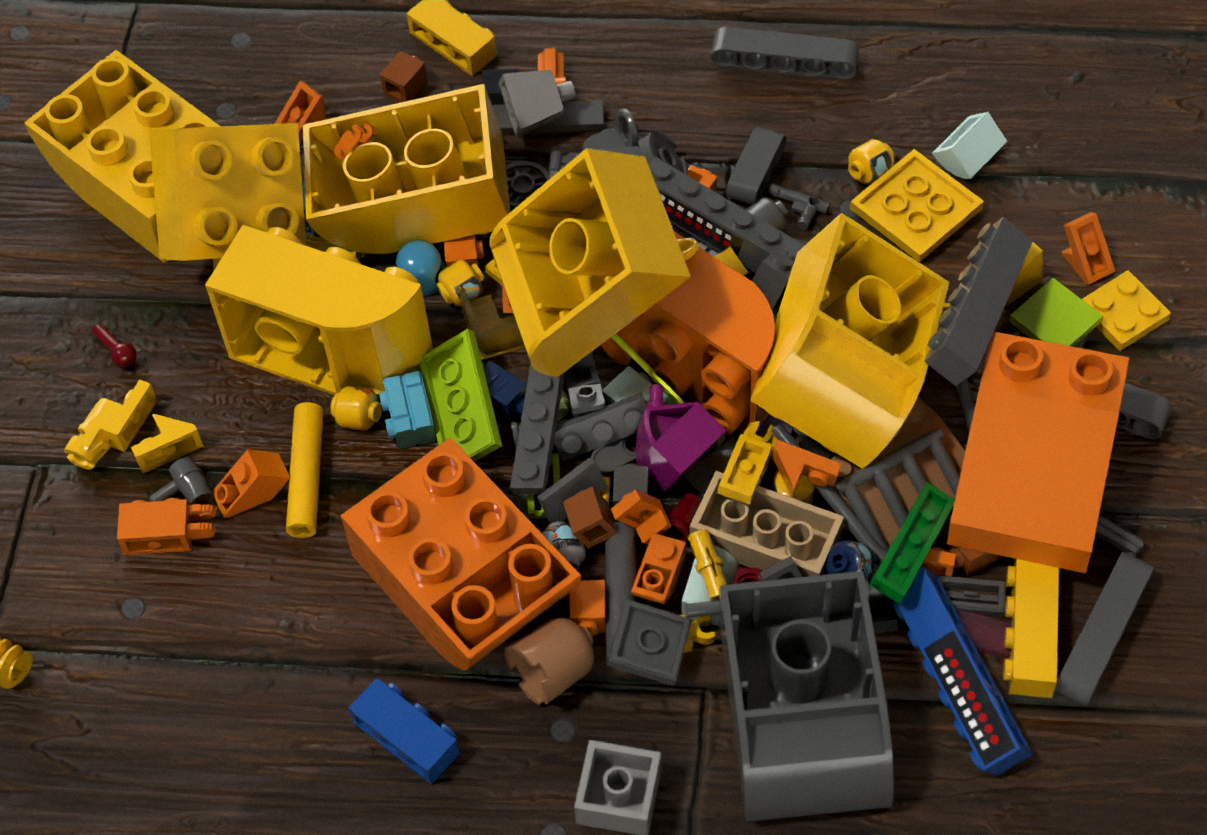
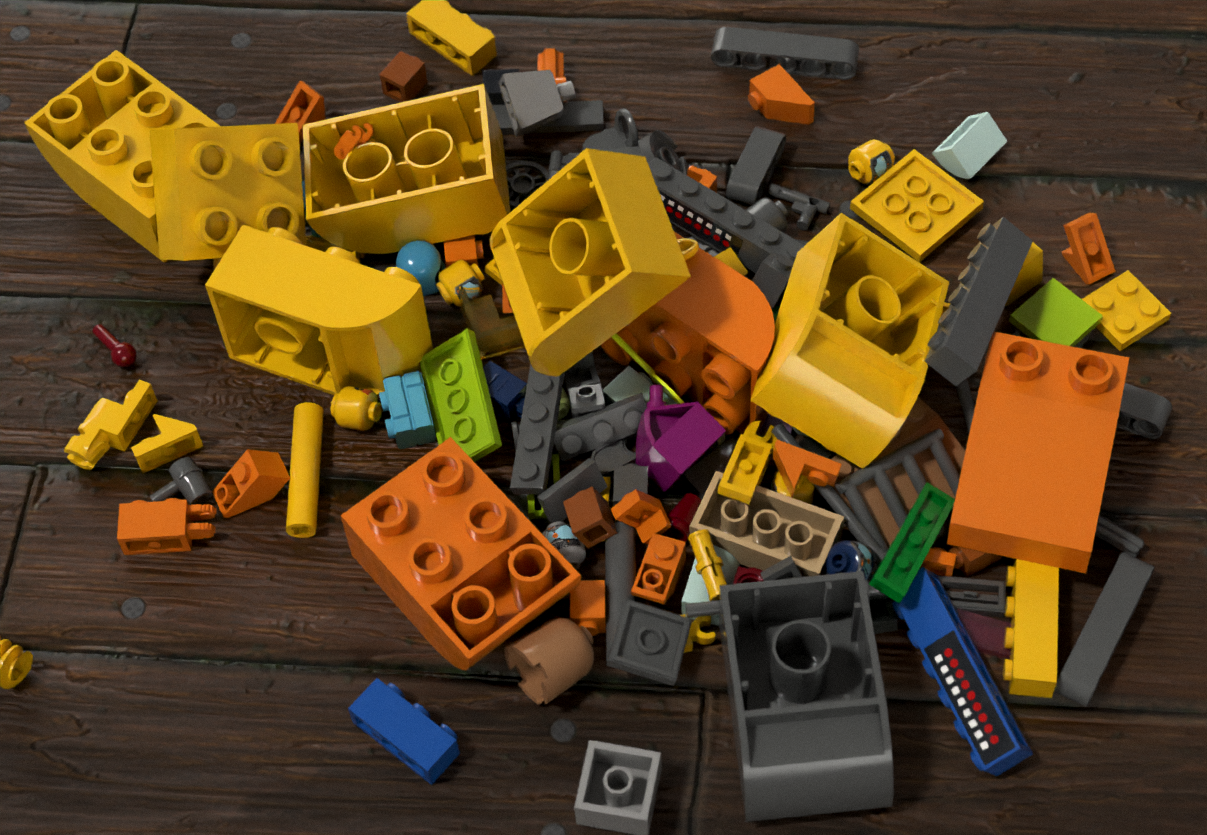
none -> orange slope [748,64,815,125]

